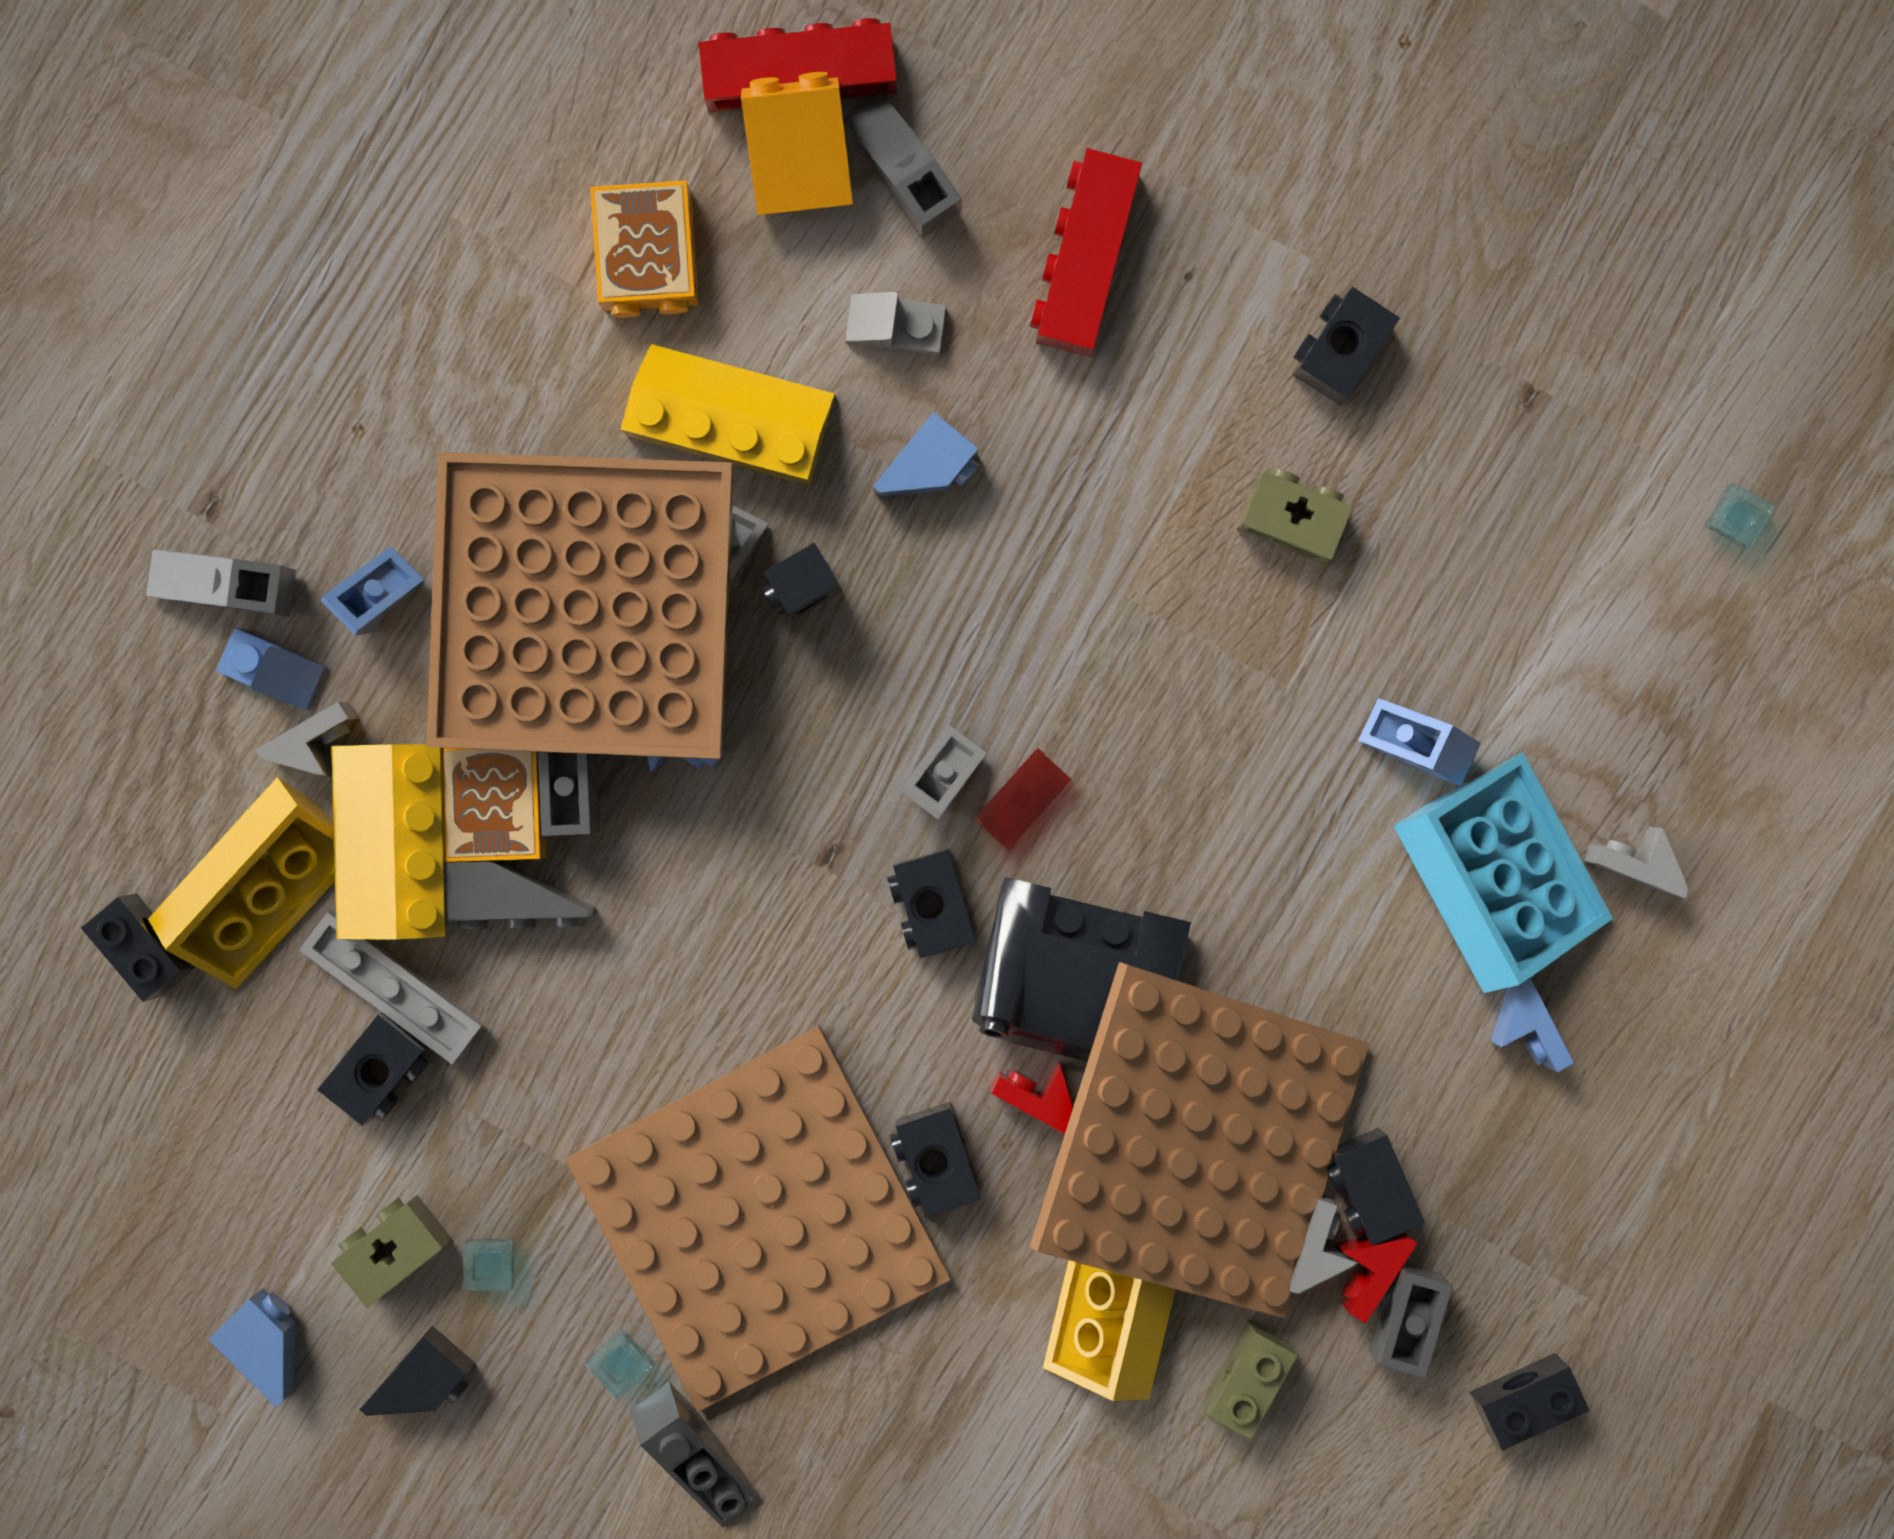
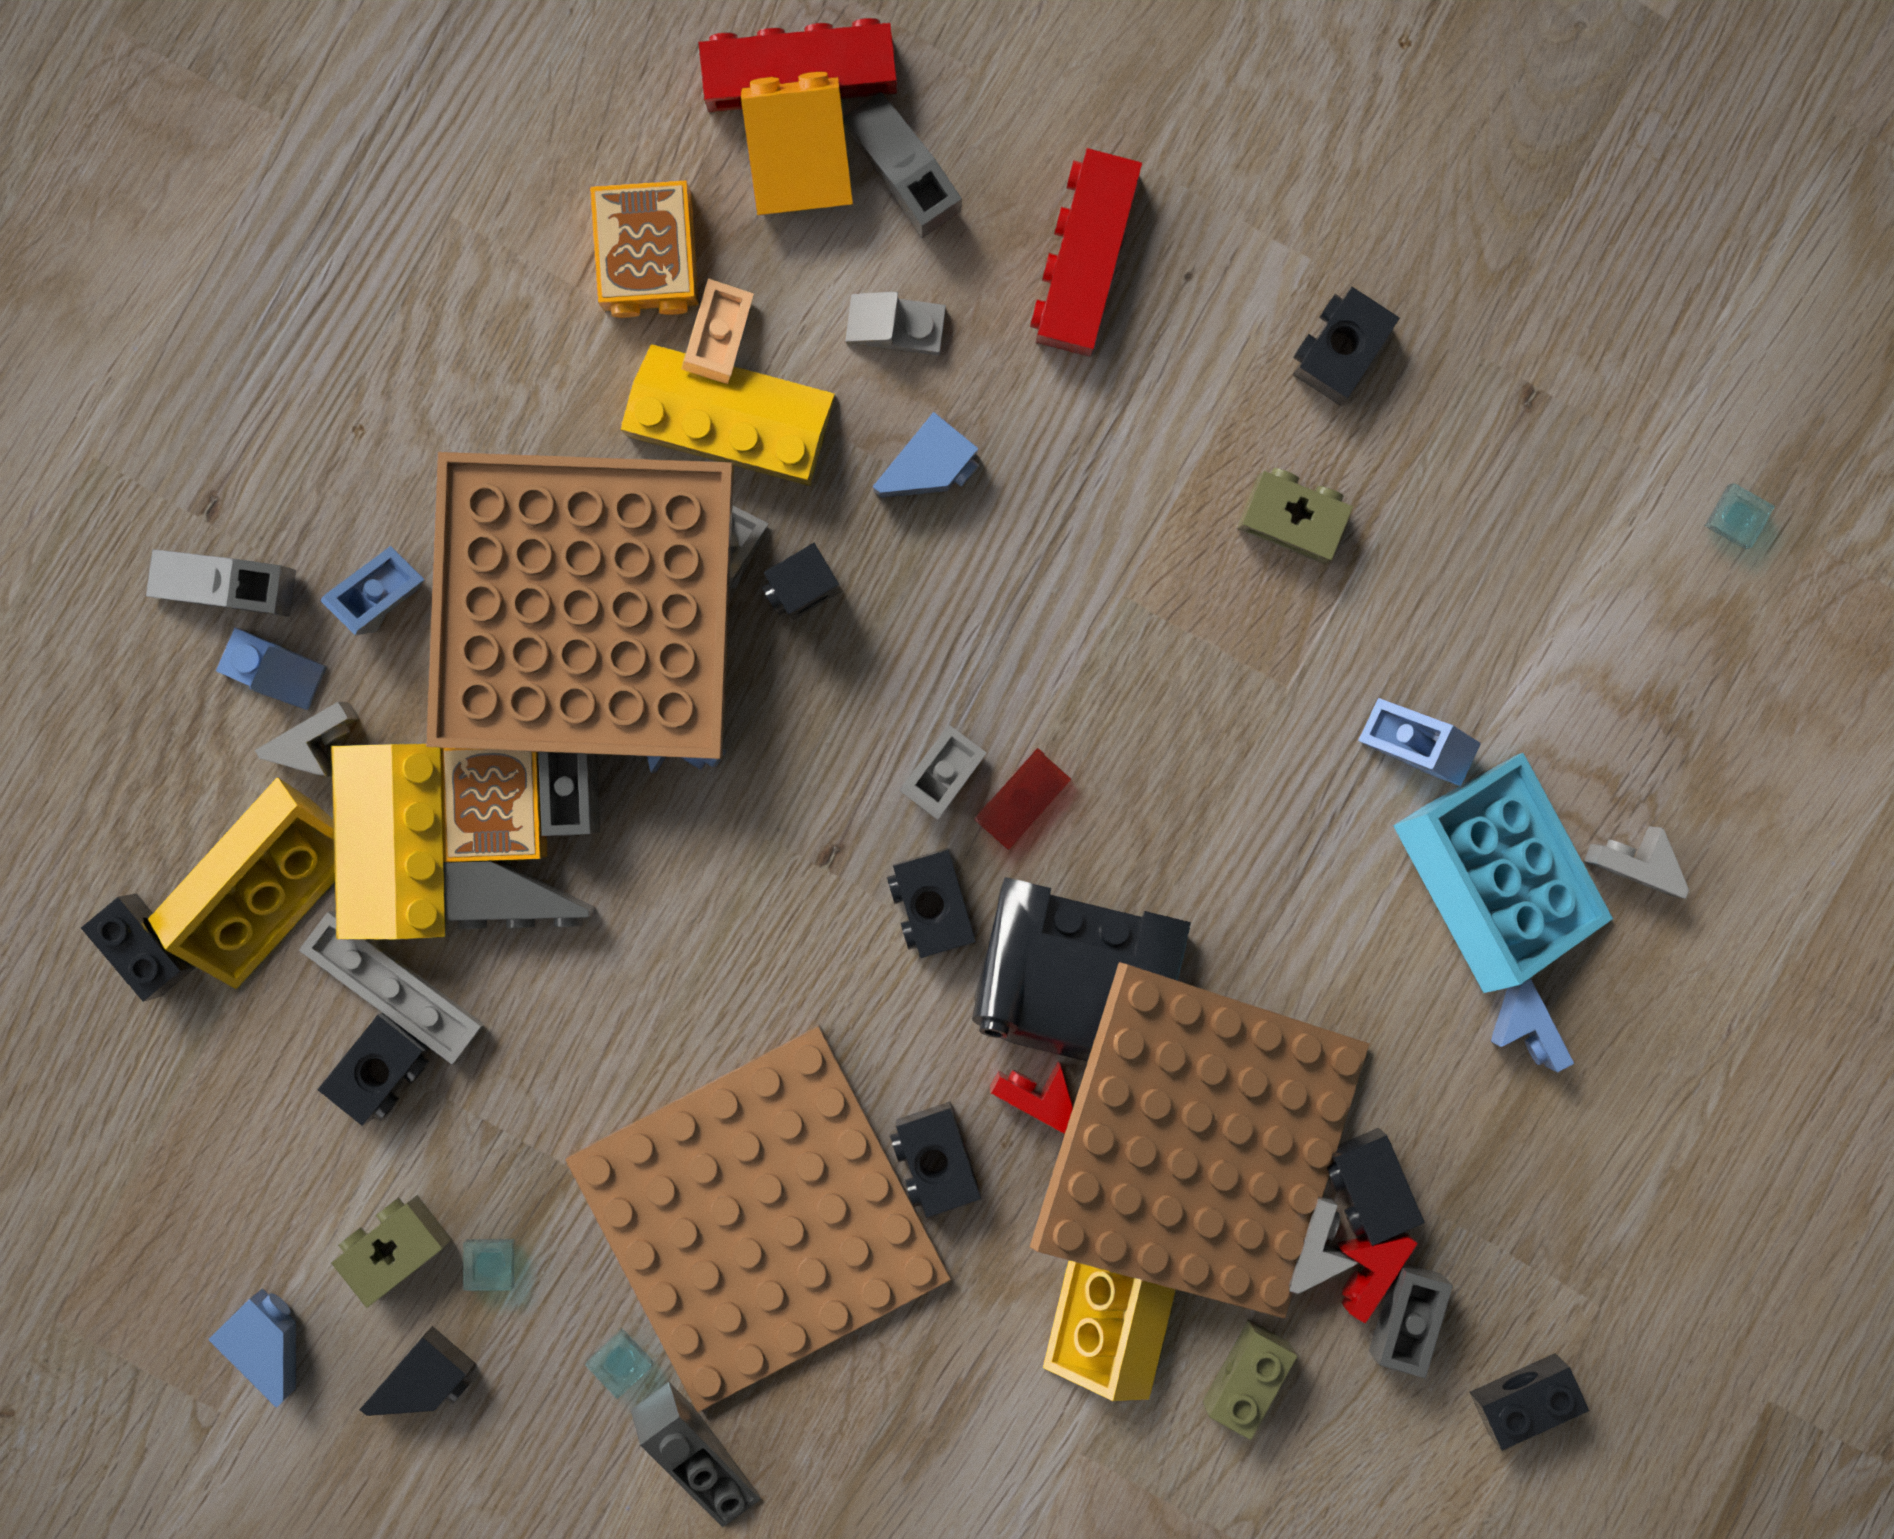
none -> light nougat plate [681,279,754,384]

